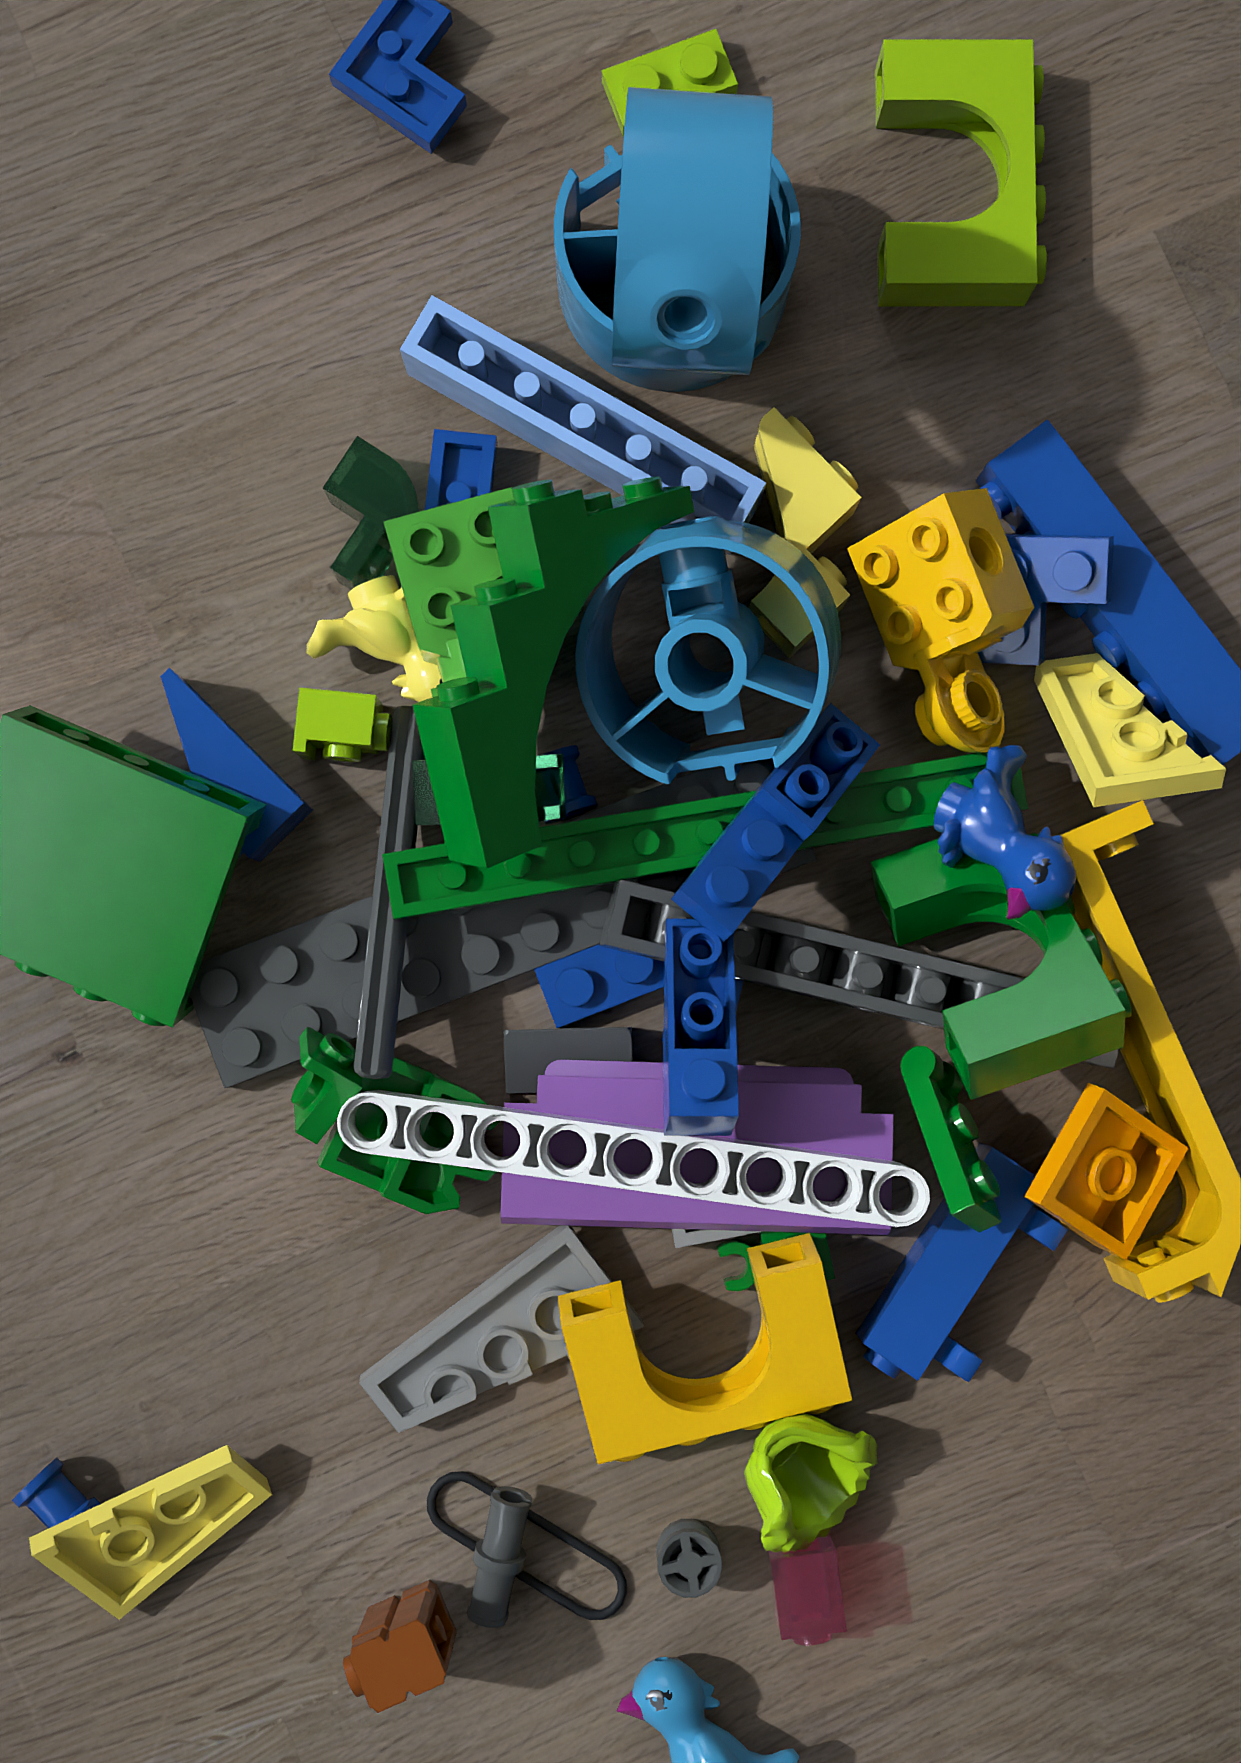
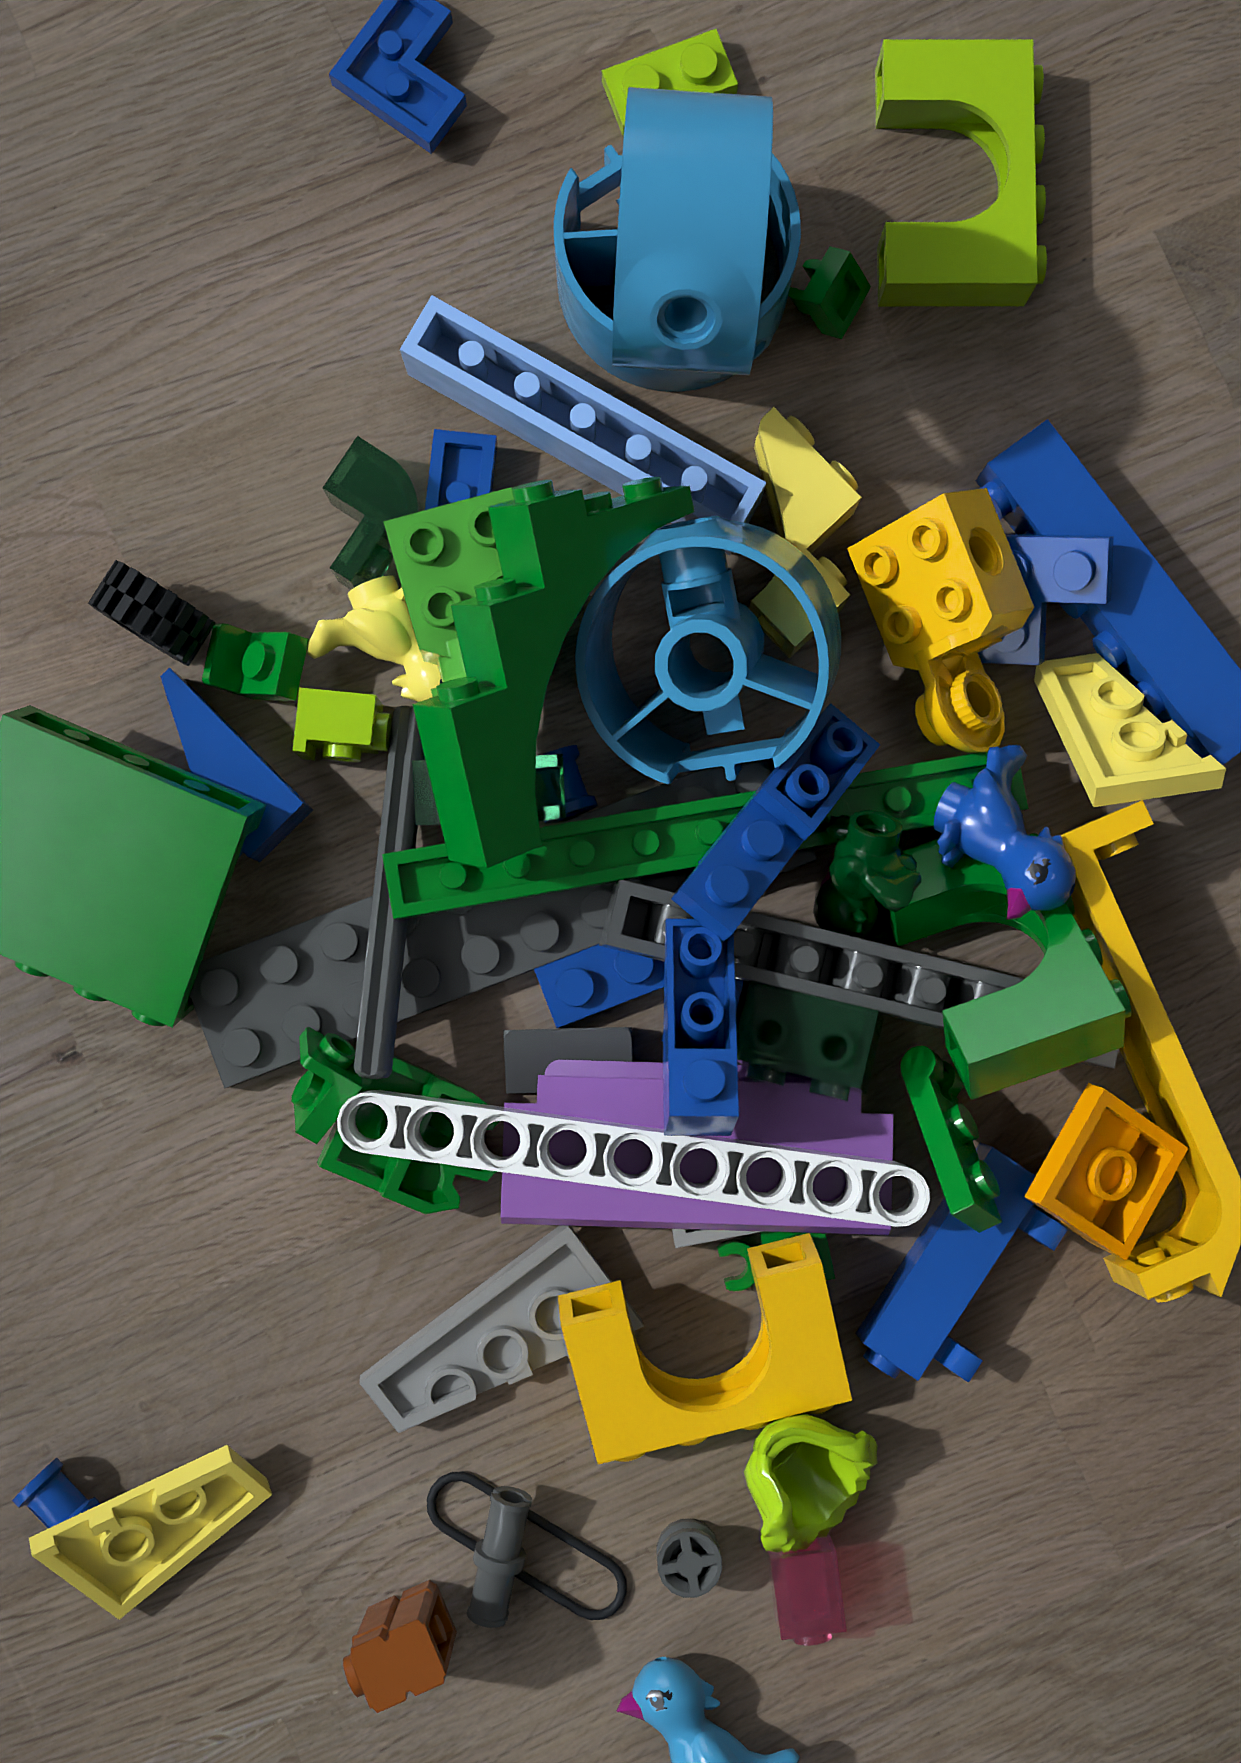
none -> black tyre [88,560,215,666]
none -> green bracket [202,623,309,701]
none -> clear green brick [737,981,884,1102]
none -> green tile [788,246,871,339]
none -> dark green animal [813,810,922,937]

